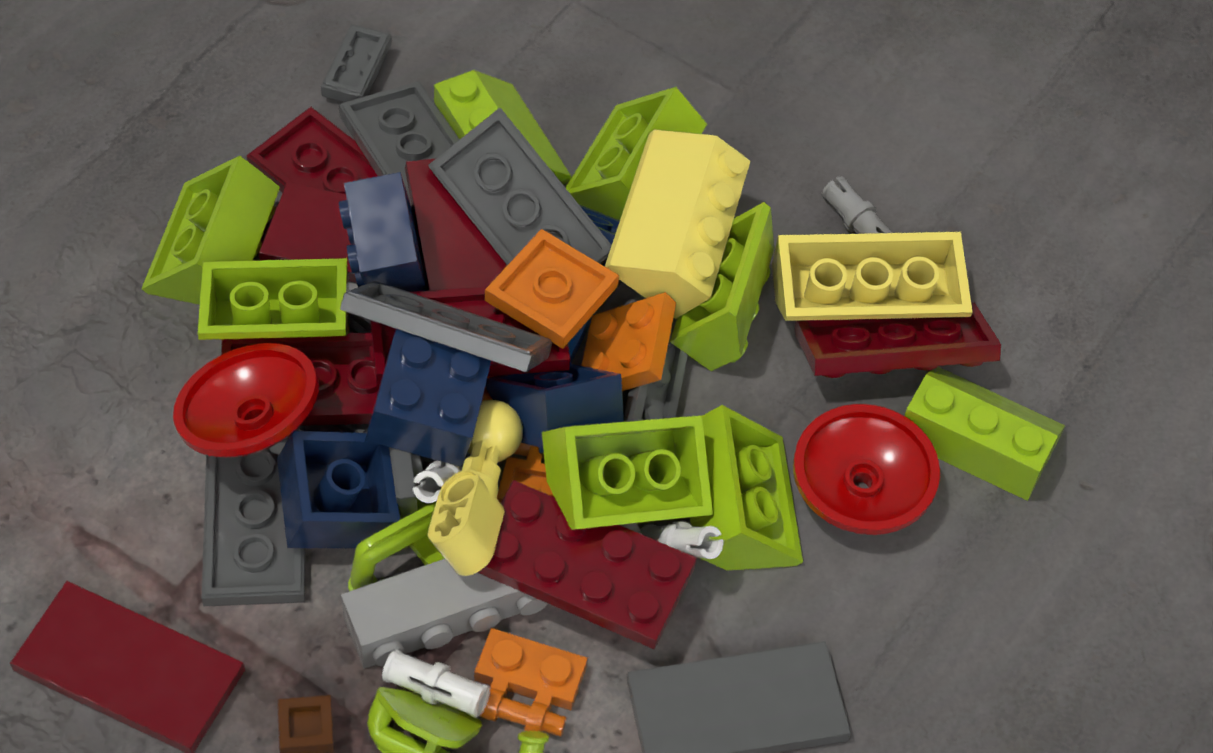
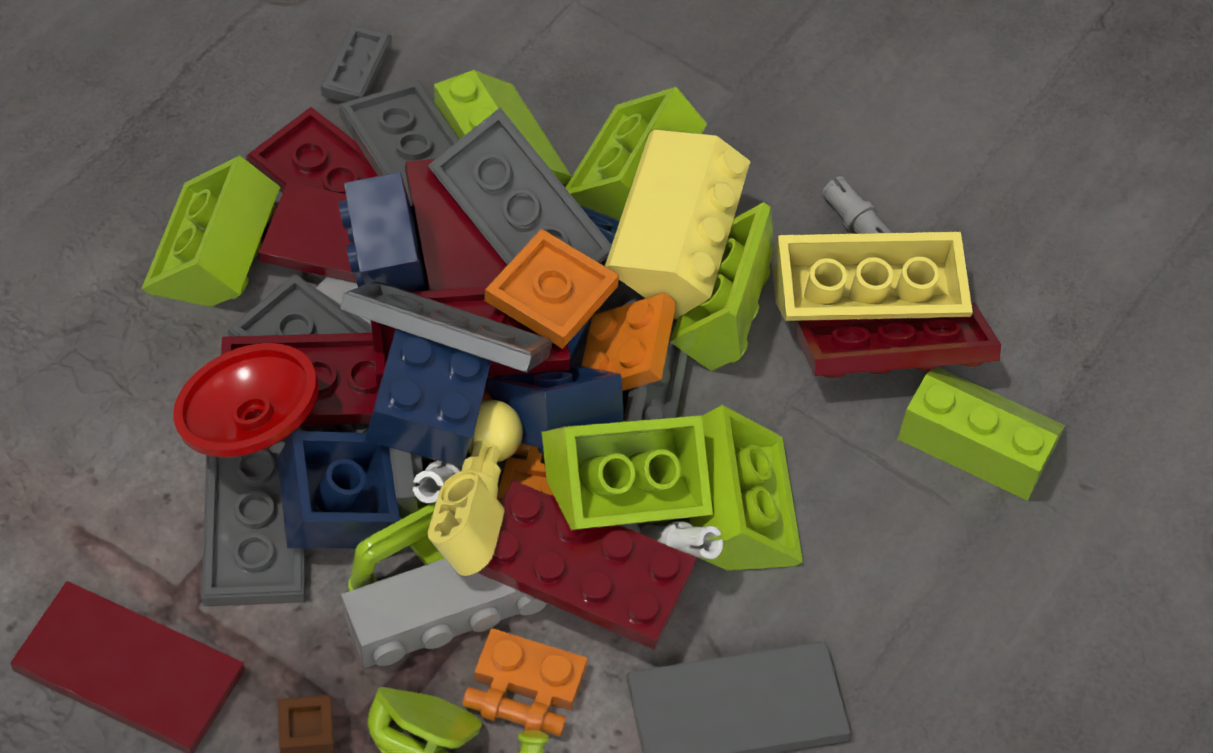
lime slope [198,258,350,340] -> none
white pin [382,650,490,718] -> none
red dish [793,404,940,535] -> none

